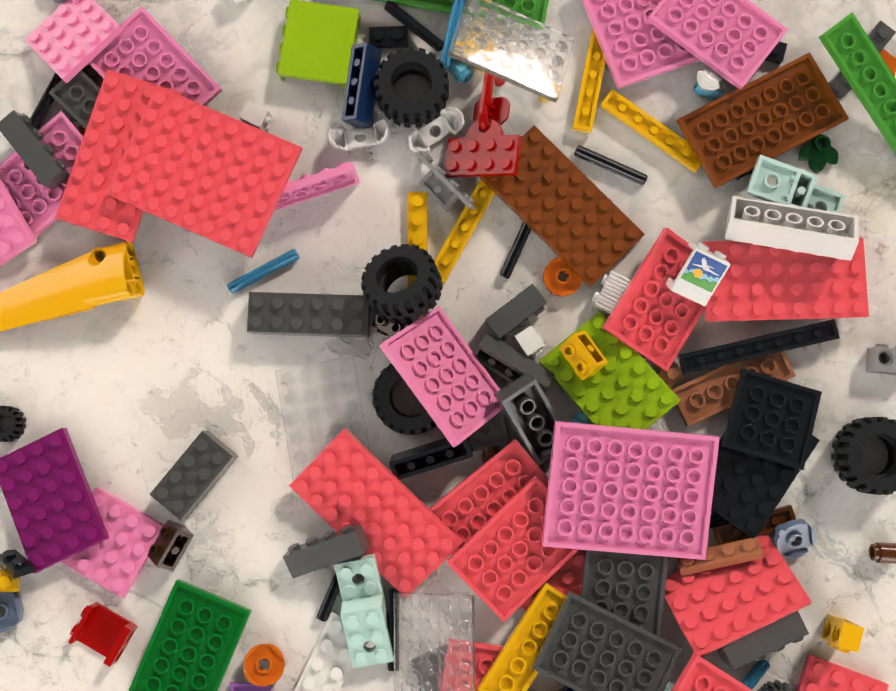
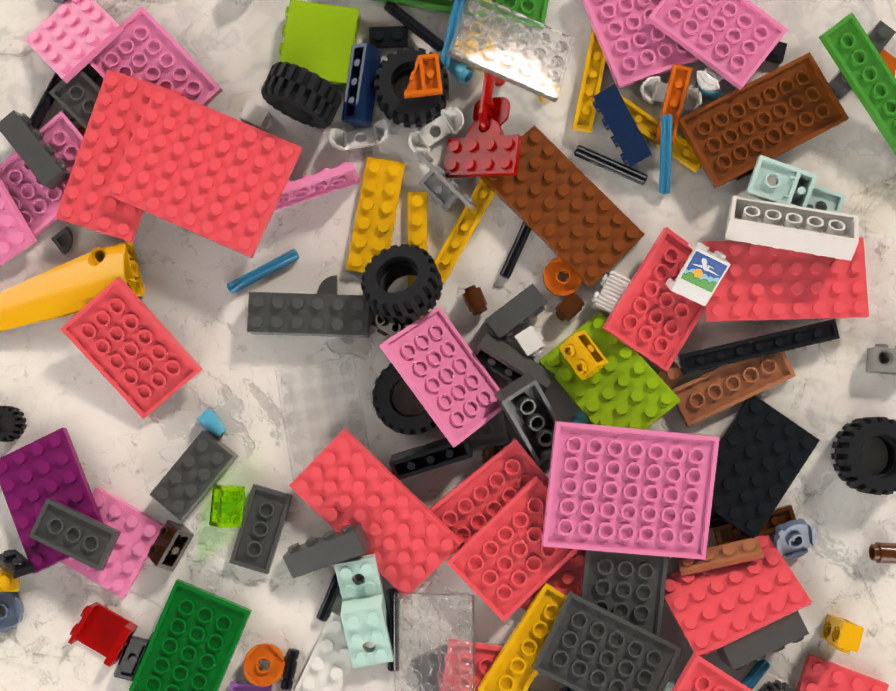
black plate [721,368,822,470] -> none
dark green plate [798,135,838,173] -> none
none -> dark grey plate [29,498,121,571]
none -> dark grey tile [51,227,73,255]
none -> coral plate [60,277,203,419]
none -> black plate [114,635,150,681]
none -> medium azure cone [197,408,227,438]
none -> clear neon green brick [209,484,245,528]
none -> dark grey plate [229,484,293,574]
none -> black tyre [261,62,342,129]
none -> black axle [281,648,299,691]
none -> dark grey tile [317,275,338,295]
none -> yellow plate [346,156,406,274]
none -> orange wing [404,53,443,99]
none -> reddish brown brick [462,285,488,316]
none -> reddish brown brick [555,293,585,322]
none -> dark blue brick [592,84,652,167]
none -> white piece [640,76,702,113]
none -> orange tile [654,64,693,145]
none -> dark azure axle [659,114,673,194]

